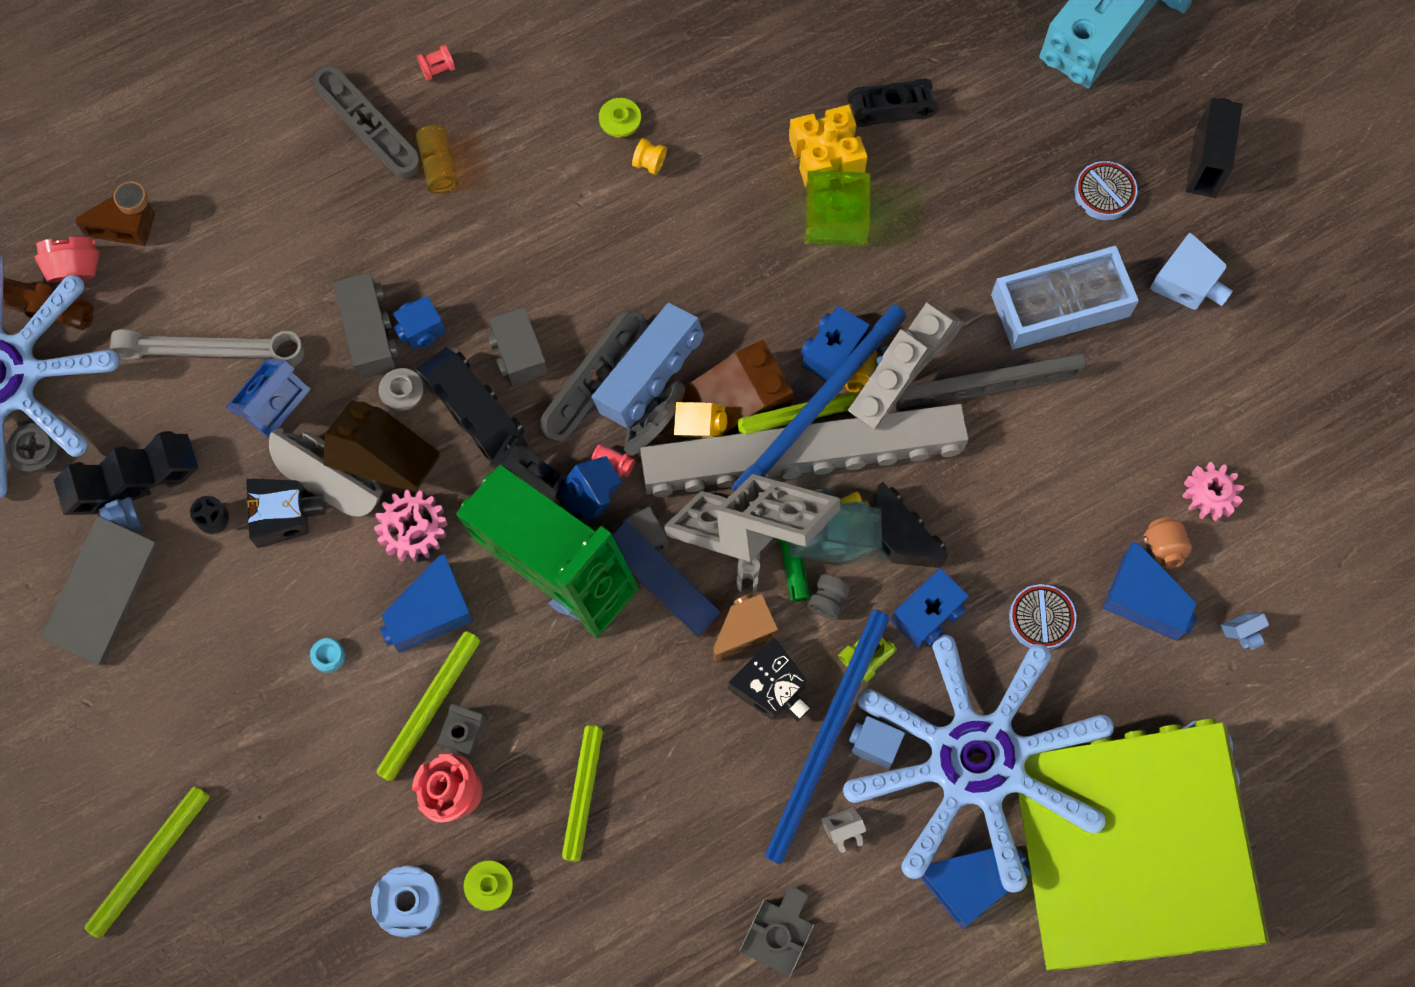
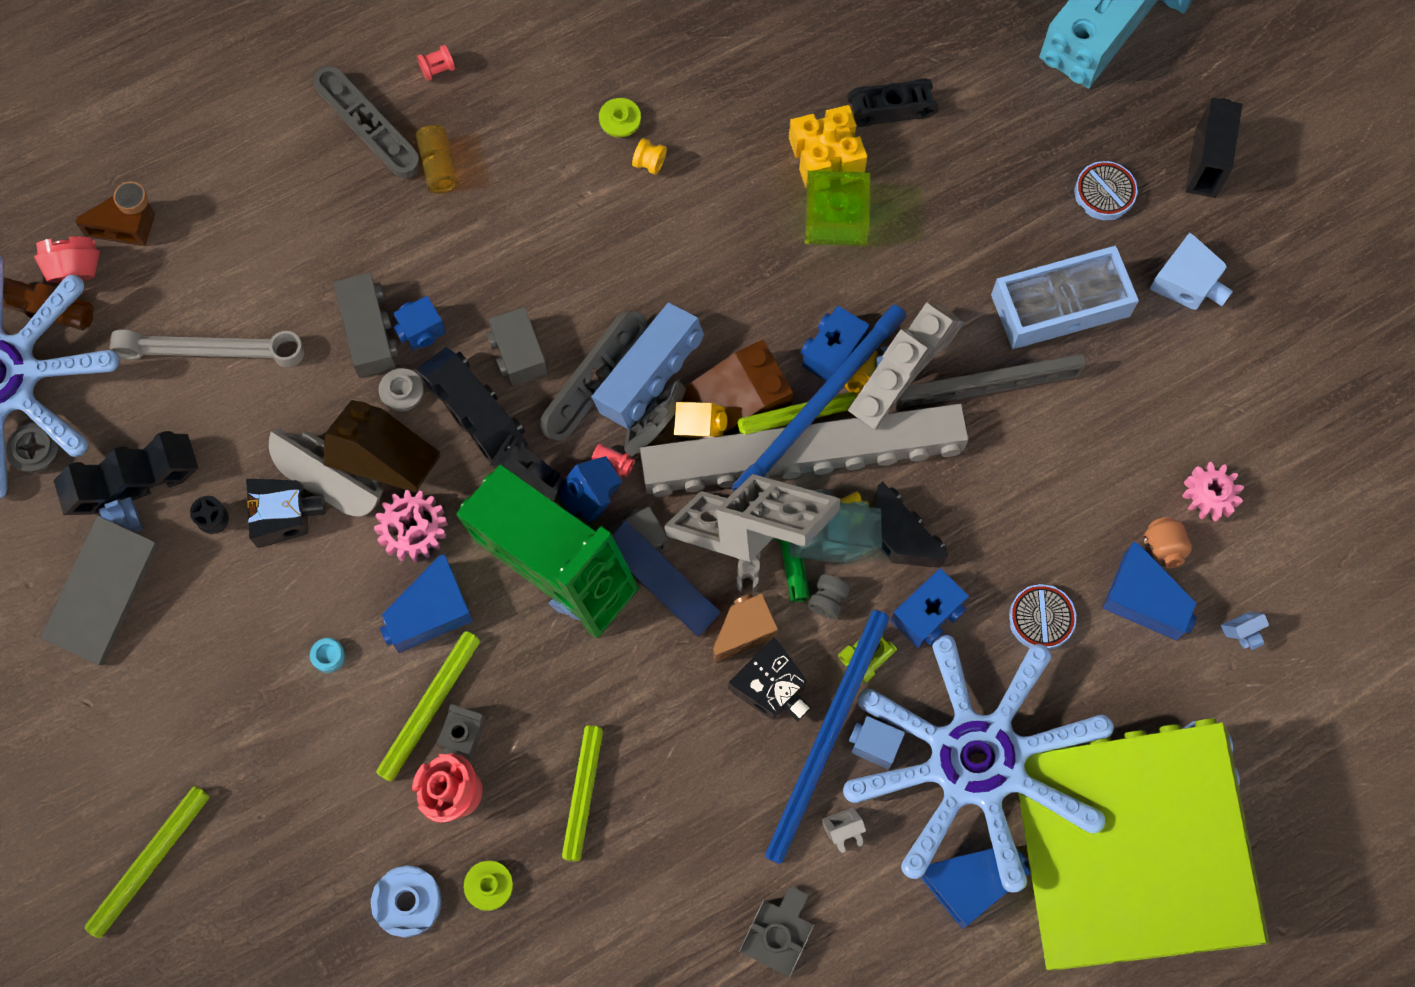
blue bracket [226,359,311,438] -> none

